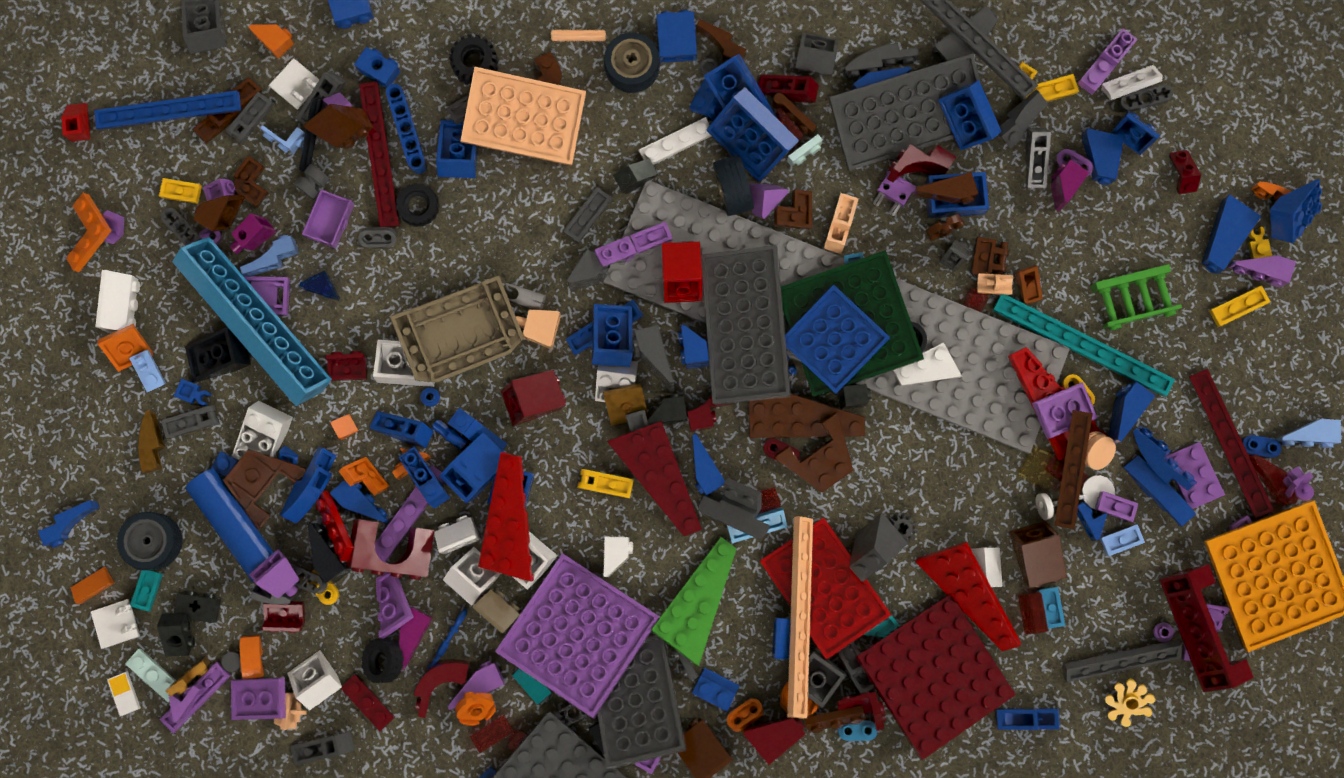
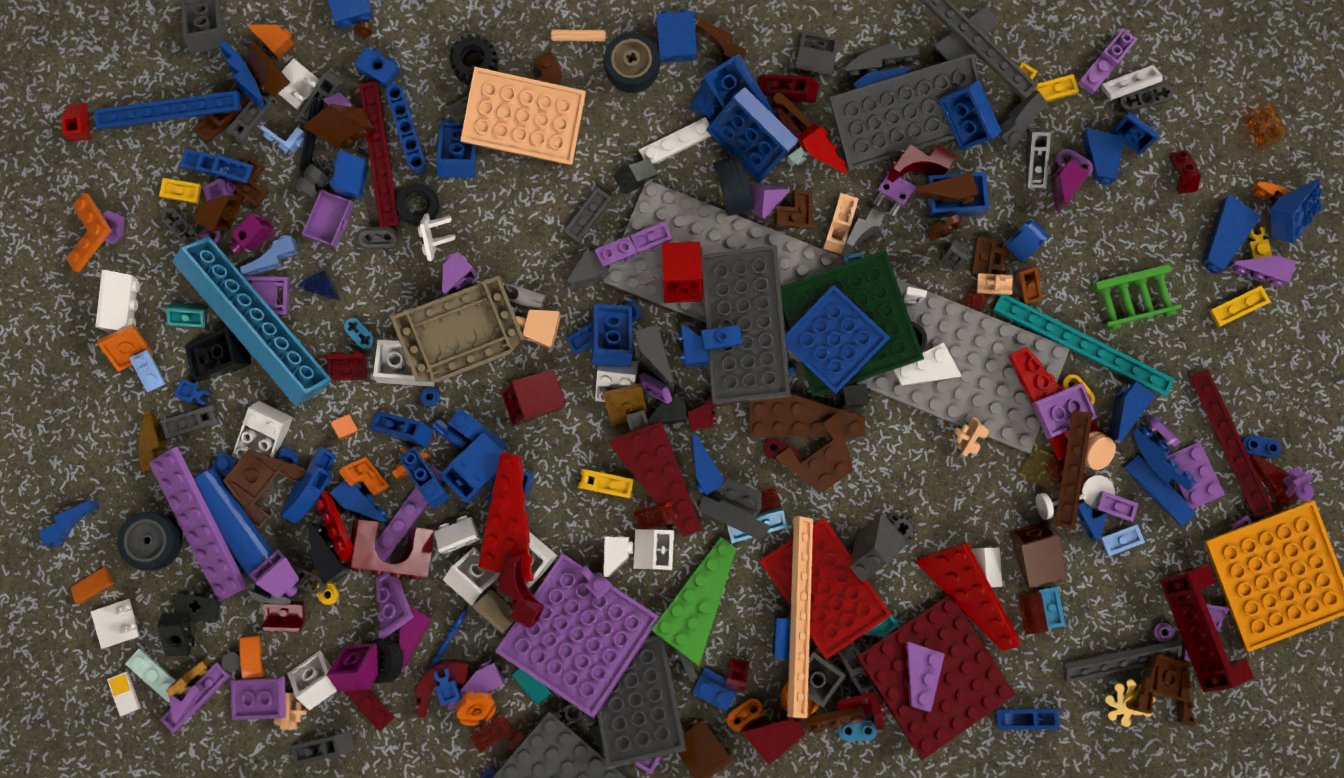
teal plate [130,570,163,612] -> none
light blue slope [1275,419,1341,448] -> none
none -> medium lavender plate [149,447,248,602]
none -> teal slope [166,303,208,328]
none -> blue slope [180,148,253,184]
none -> blue slope [219,40,265,110]
none -> reddish brown slope [246,41,291,97]
none -> magenta slope [327,643,378,692]
none -> blue slope [330,150,368,200]
none -> dark azure beam [344,318,375,350]
none -> reddish brown plate [354,21,373,38]
none -> white plate [418,213,456,261]
none -> blue plate [434,667,461,706]
none -> medium lavender slope [442,251,478,296]
none -> dark red arch [497,550,545,629]
none -> medium lavender plate [580,566,613,600]
none -> white slope [633,530,674,570]
none -> clear red slope [634,502,678,530]
none -> medium lavender plate [638,373,672,404]
none -> blue plate [700,325,743,351]
none -> dark red slope [724,658,749,692]
none -> red slope [796,124,848,174]
none -> dark grey slope [841,208,885,258]
none -> white tile [902,287,927,305]
none -> medium lavender wing [905,642,945,712]
none -> light nougat hips [954,417,989,456]
none -> blue brick [1004,218,1050,263]
none -> reddish brown wing [1133,654,1196,725]
none -> medium lavender plate [1147,414,1181,447]
none -> clear orange brick [1245,102,1289,149]

